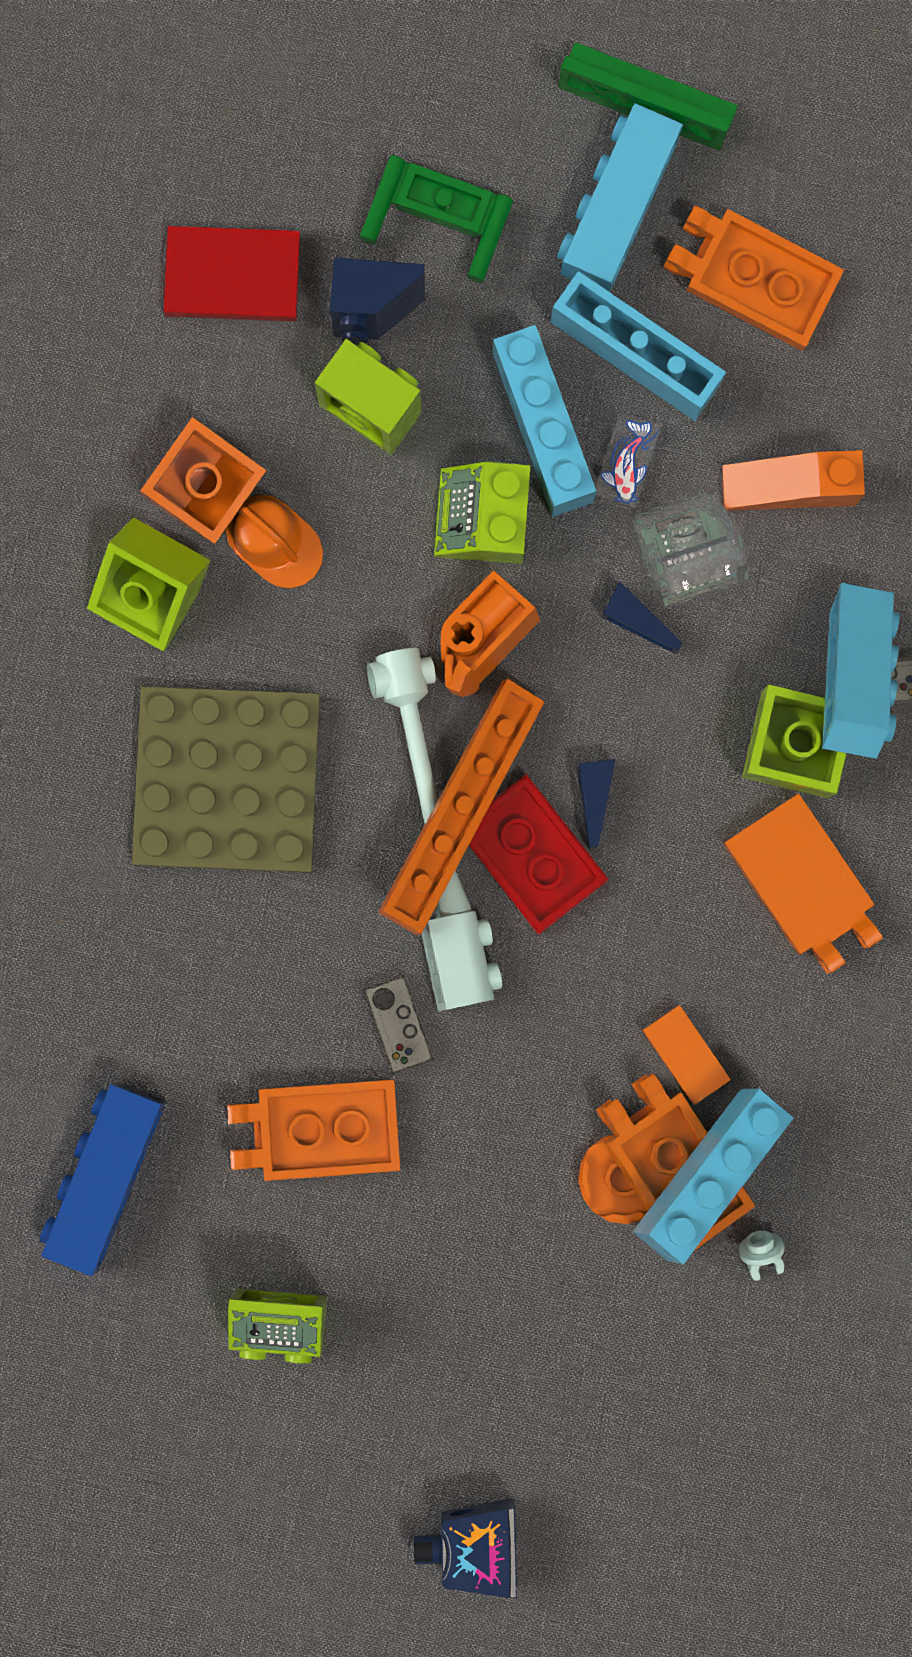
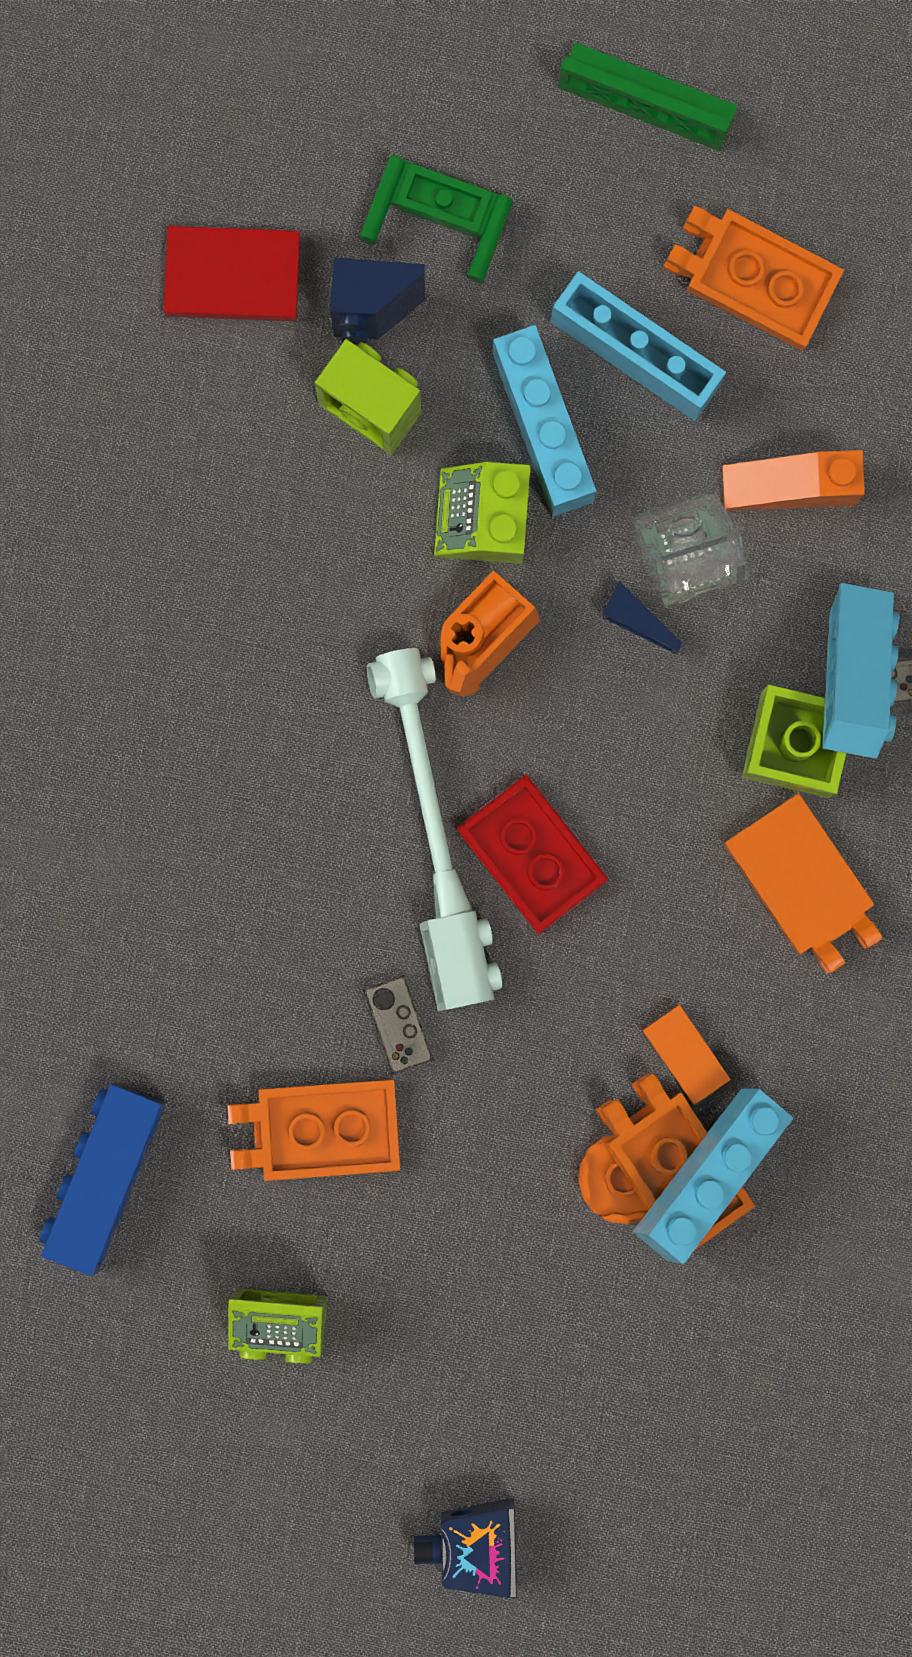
lime slope [87,517,211,652] -> none
olive plate [132,687,320,873] -> none
orange slope [140,417,266,544] -> none
orange piece [226,495,323,589] -> none
orange plate [378,678,545,935] -> none
medium azure brick [557,103,683,292] -> none
dark blue piece [578,759,615,849] -> none
tile [595,412,662,511] -> none
light aqua plate [738,1231,785,1281] -> none

